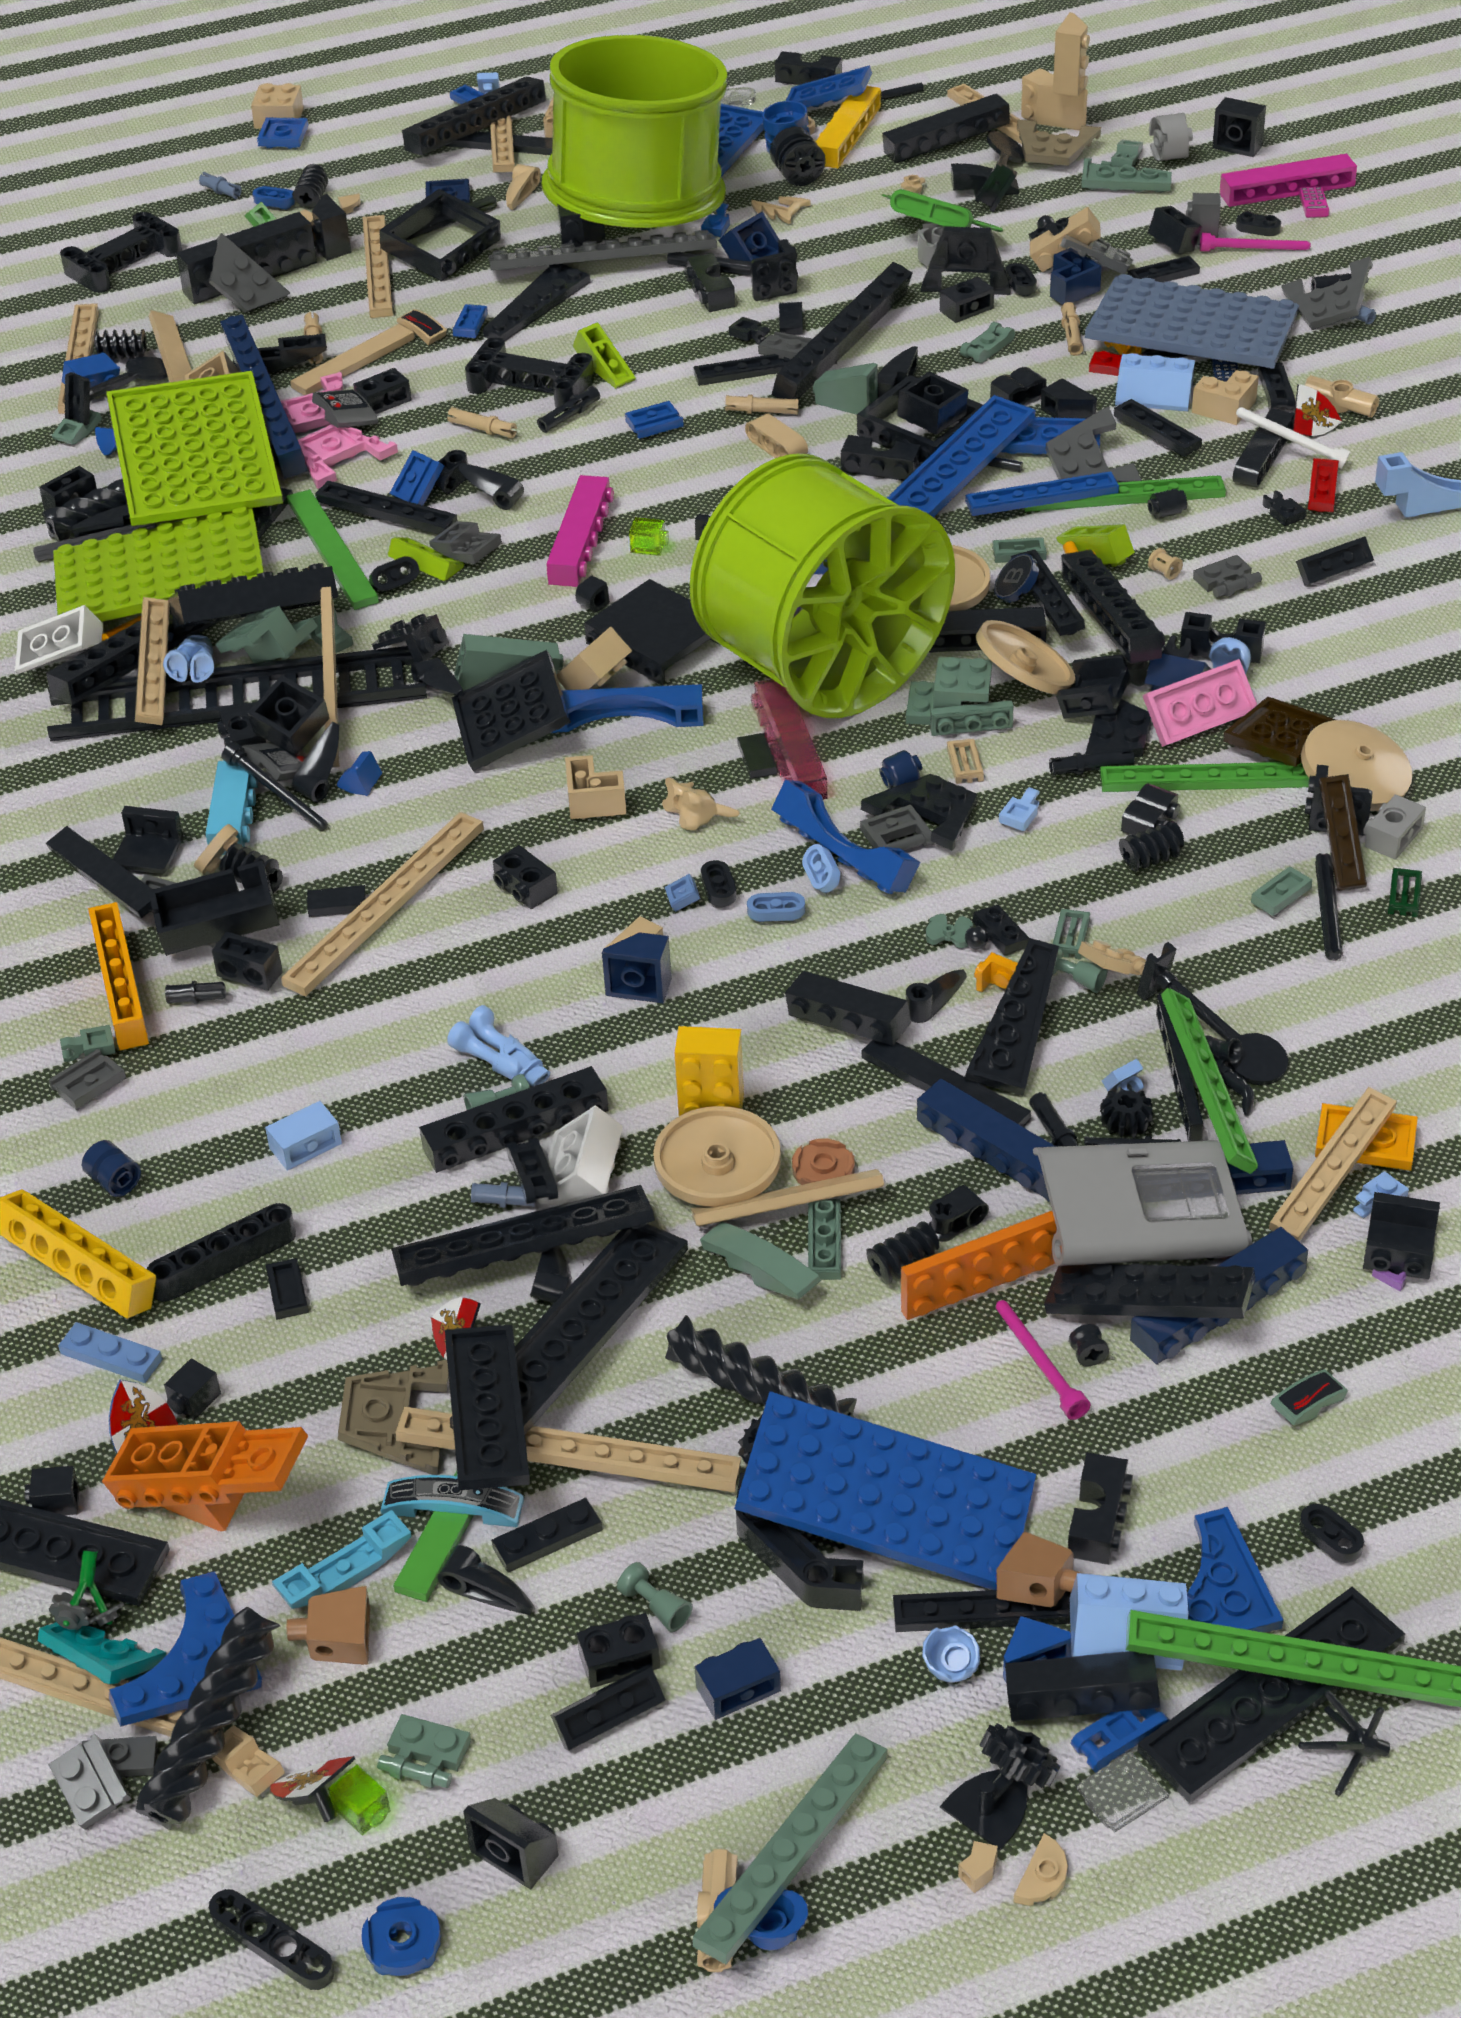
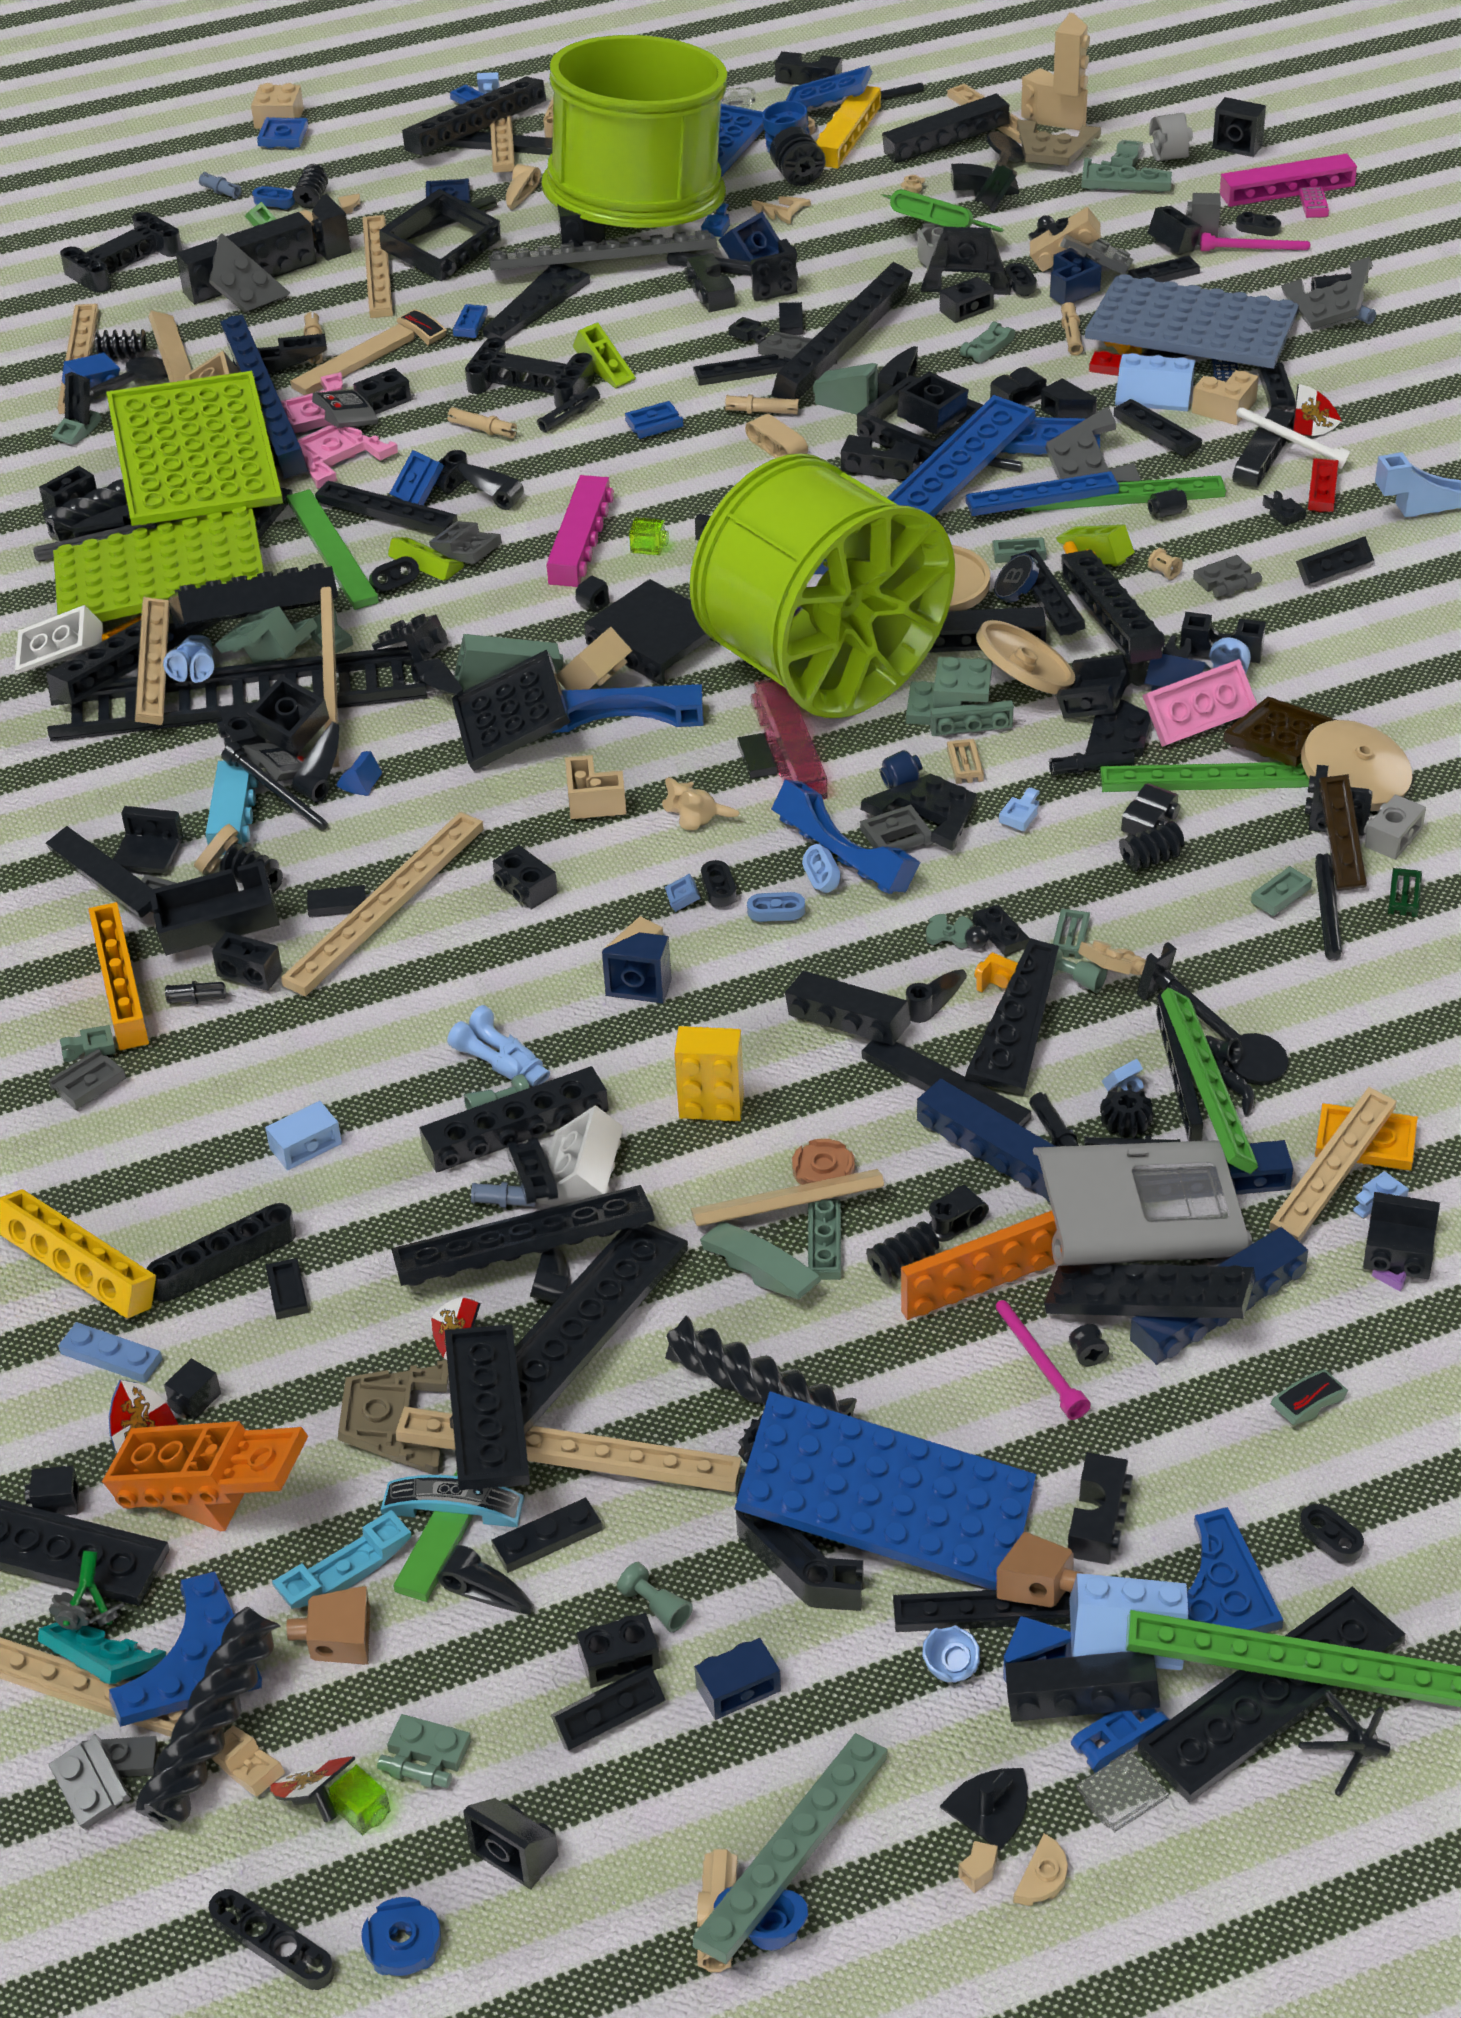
dark blue wheel [81,1140,141,1197] -> none
blue tile [95,427,117,456] -> none
tan dish [653,1106,781,1207] -> none
black gear [979,1723,1061,1788] -> none
tan piece [1305,375,1380,418] -> none

